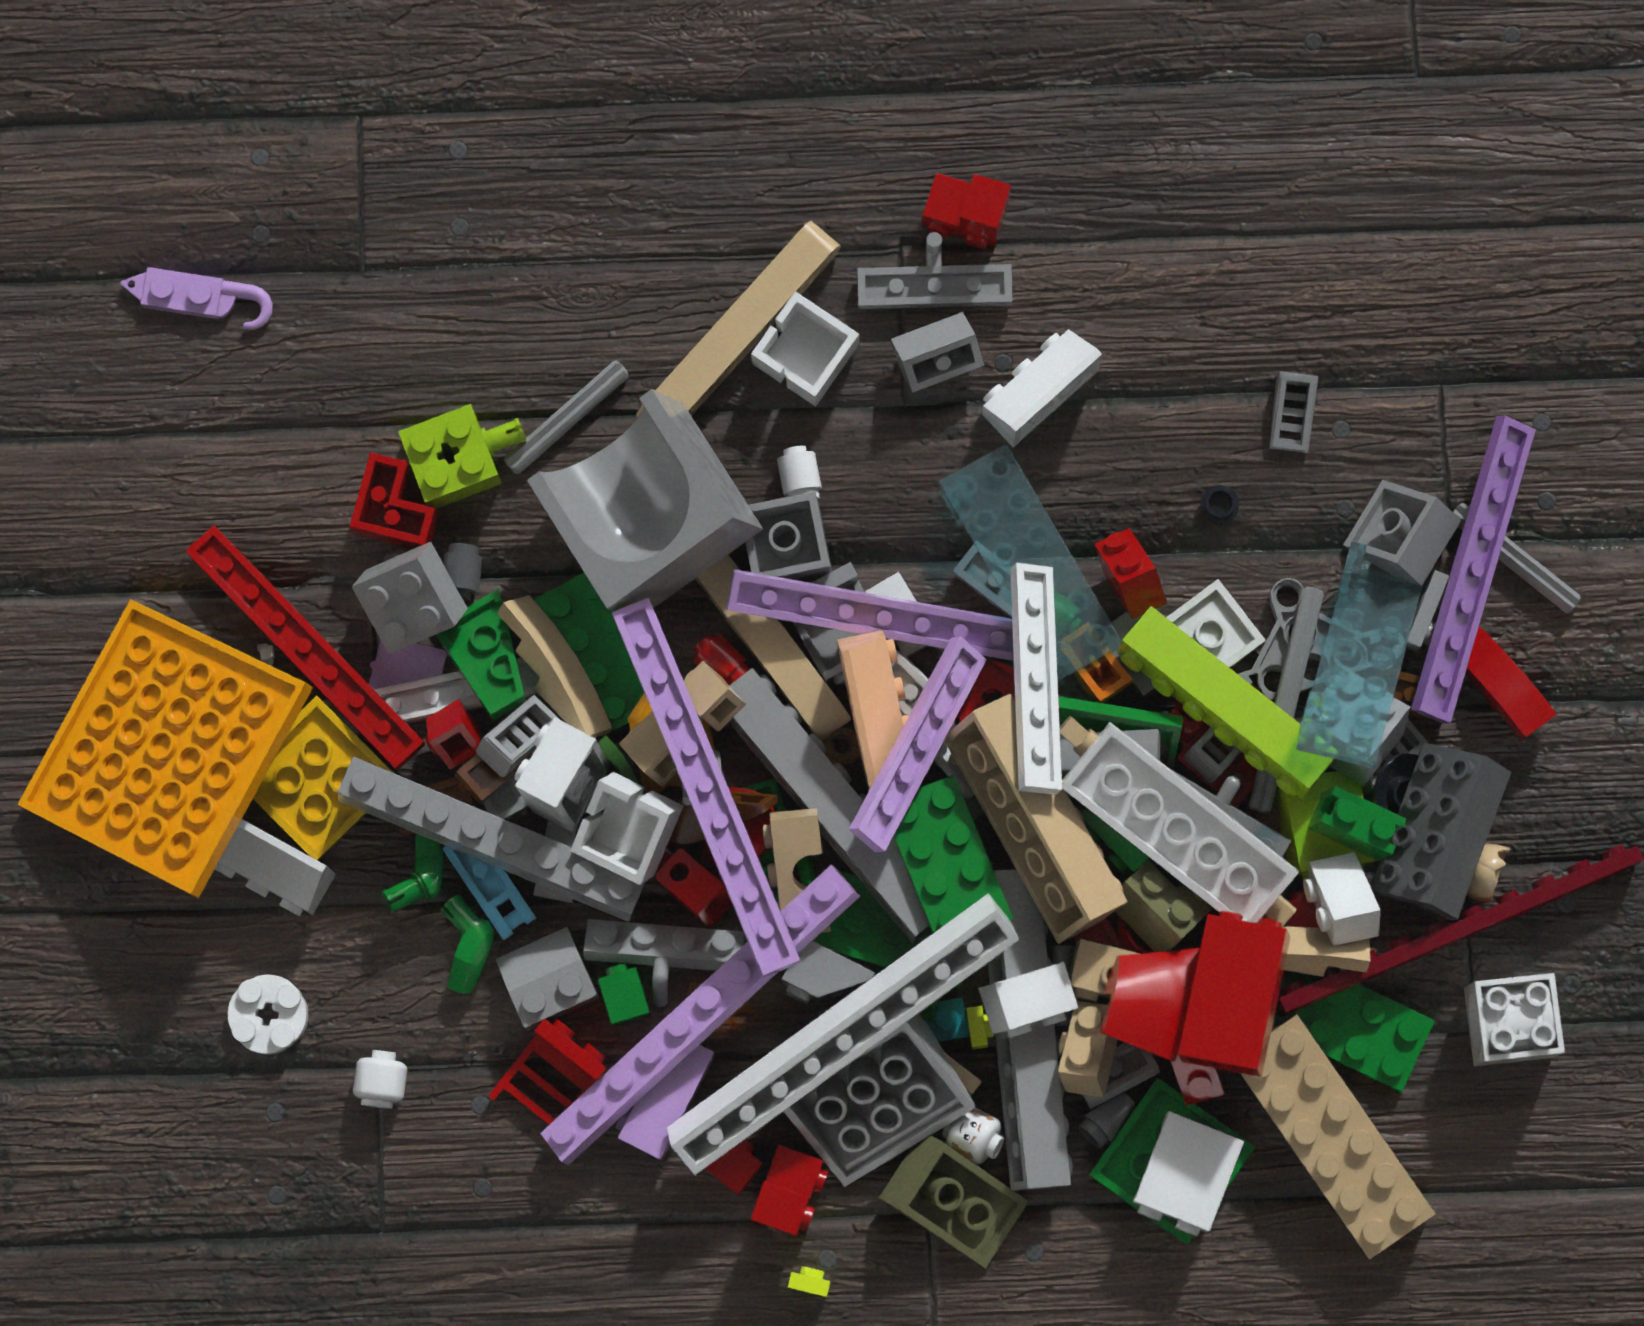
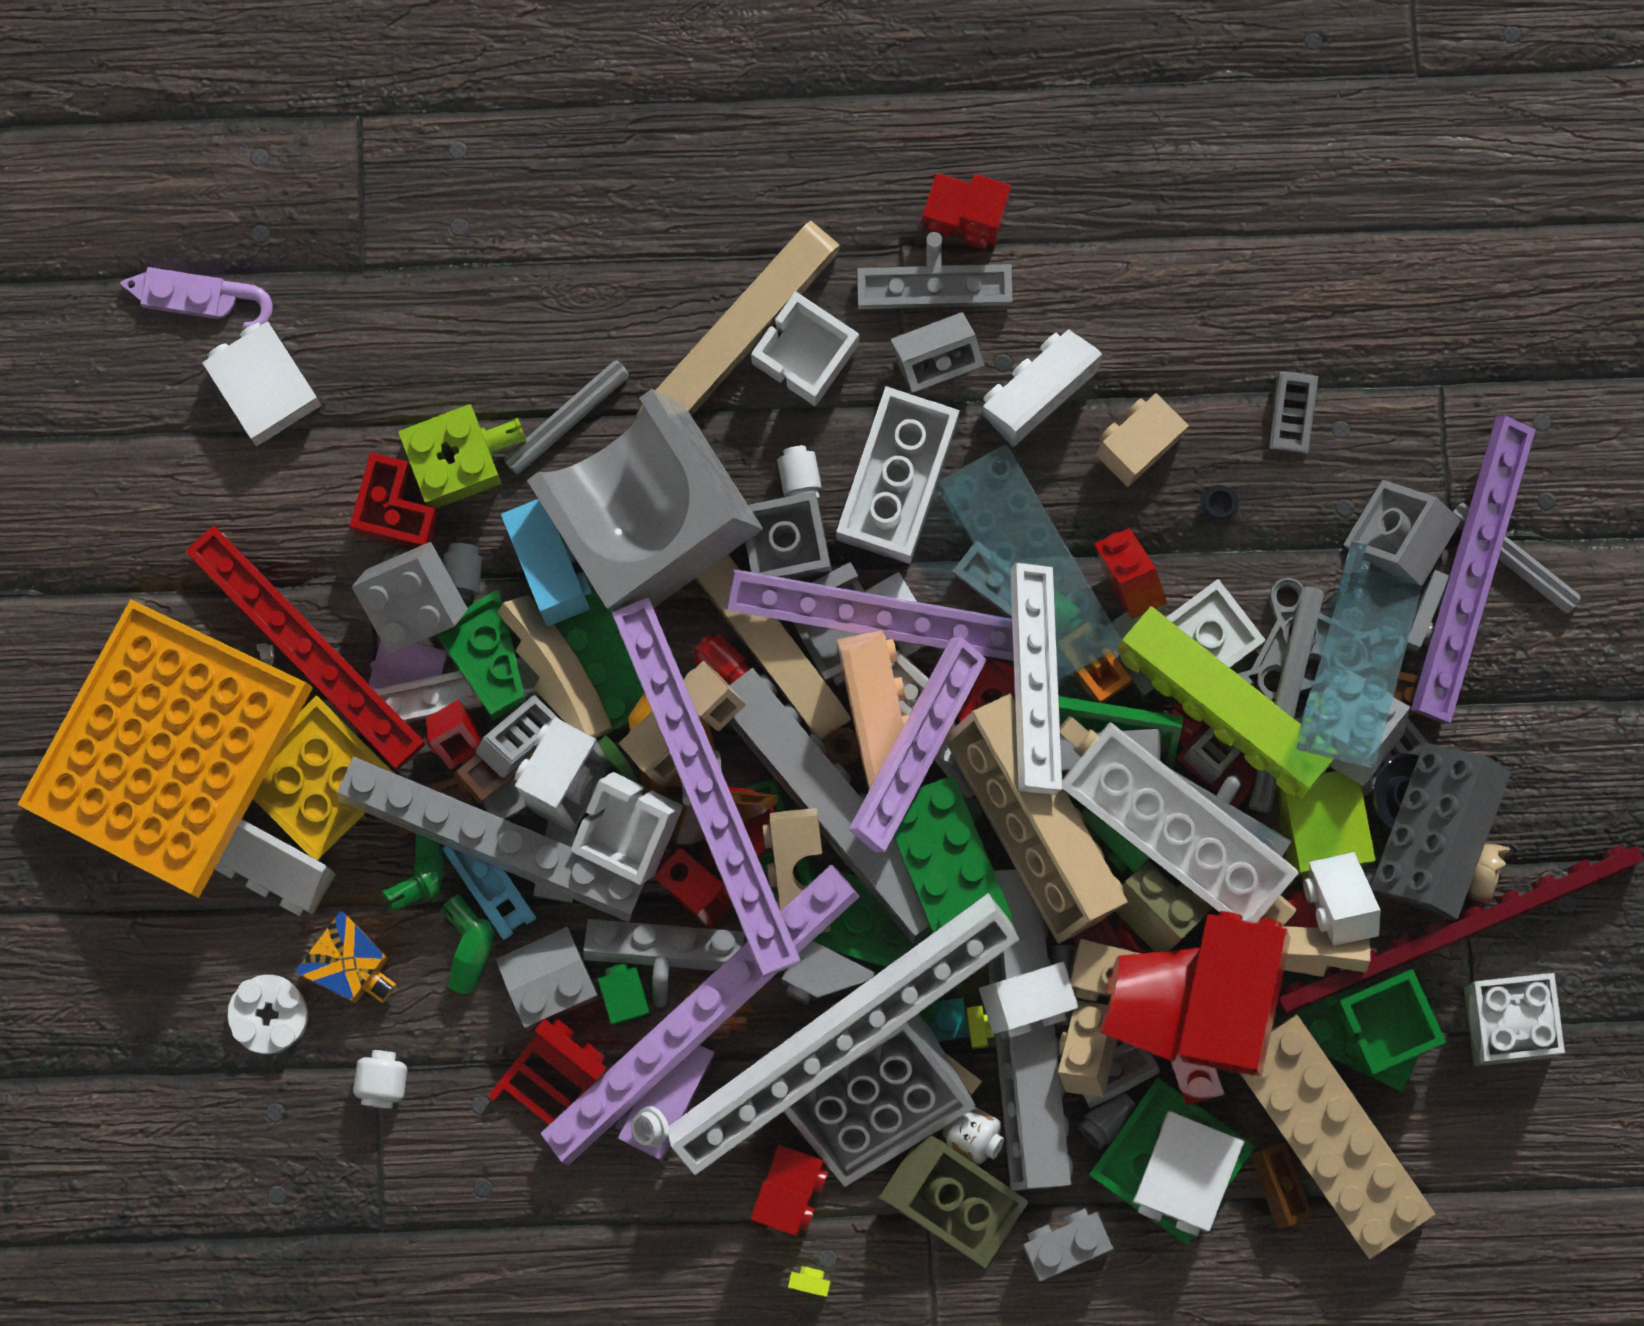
red brick [705,1139,763,1196] -> none
green brick [1307,786,1406,861] -> none
red slope [1465,626,1557,741] -> none
none -> white panel [202,321,322,447]
none -> torso [295,911,396,1003]
none -> medium azure brick [501,499,592,627]
none -> white plate [631,1106,668,1147]
none -> white brick [836,386,960,564]
none -> light grey brick [1022,1209,1113,1282]
none -> tan brick [1095,393,1189,487]
none -> reddish brown plate [1250,1142,1313,1230]
none -> green piece [1335,969,1446,1077]

